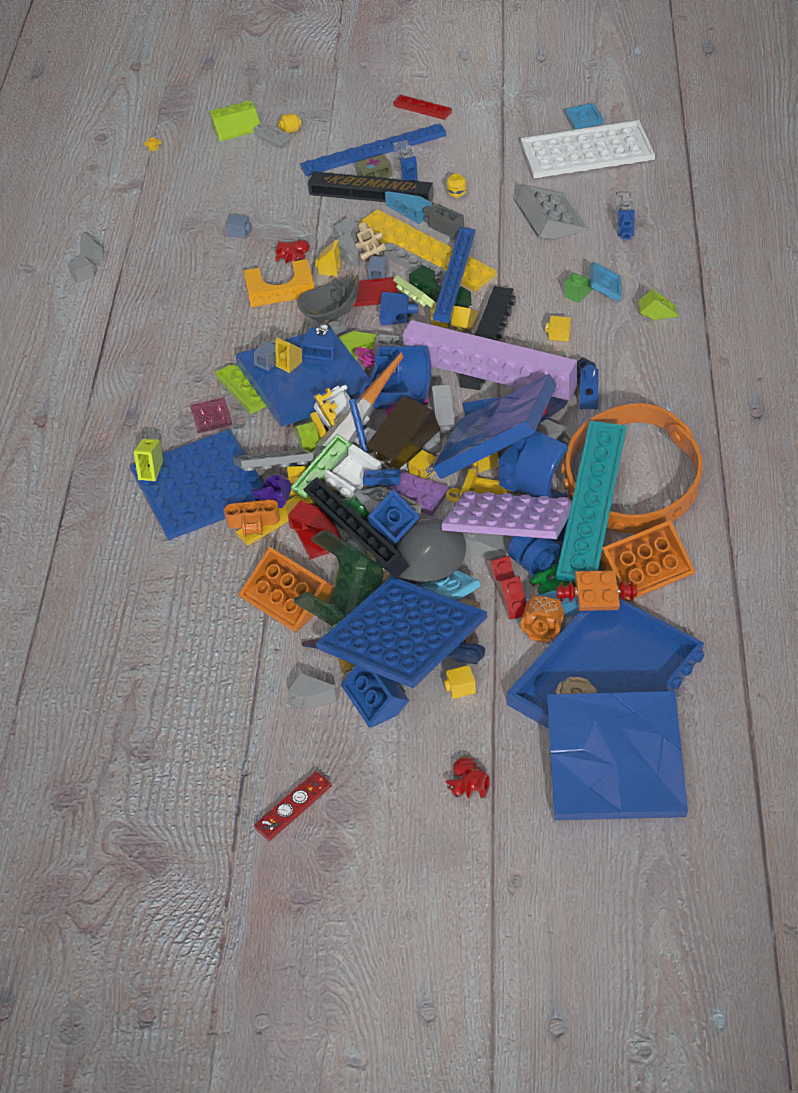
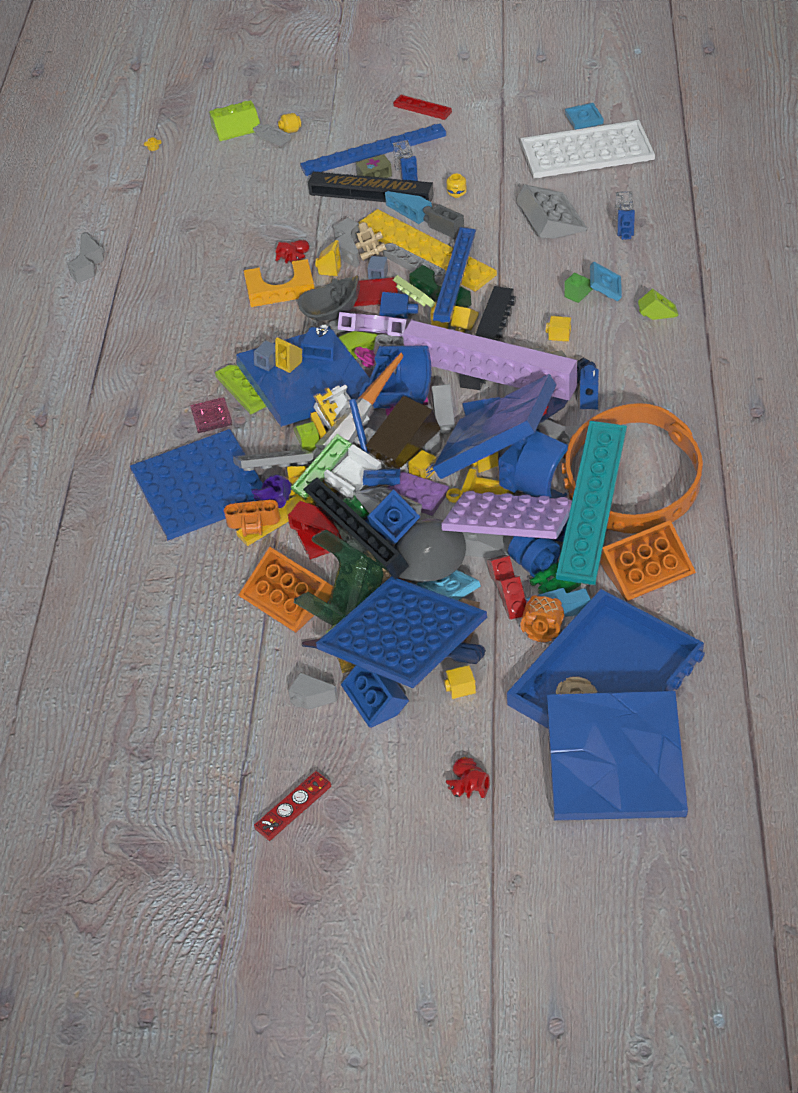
neon yellow torso [134,439,163,481] -> none
sand blue brick [226,214,252,238] -> none
orange plate [556,571,638,611] -> none
none -> lavender arch [338,312,415,337]

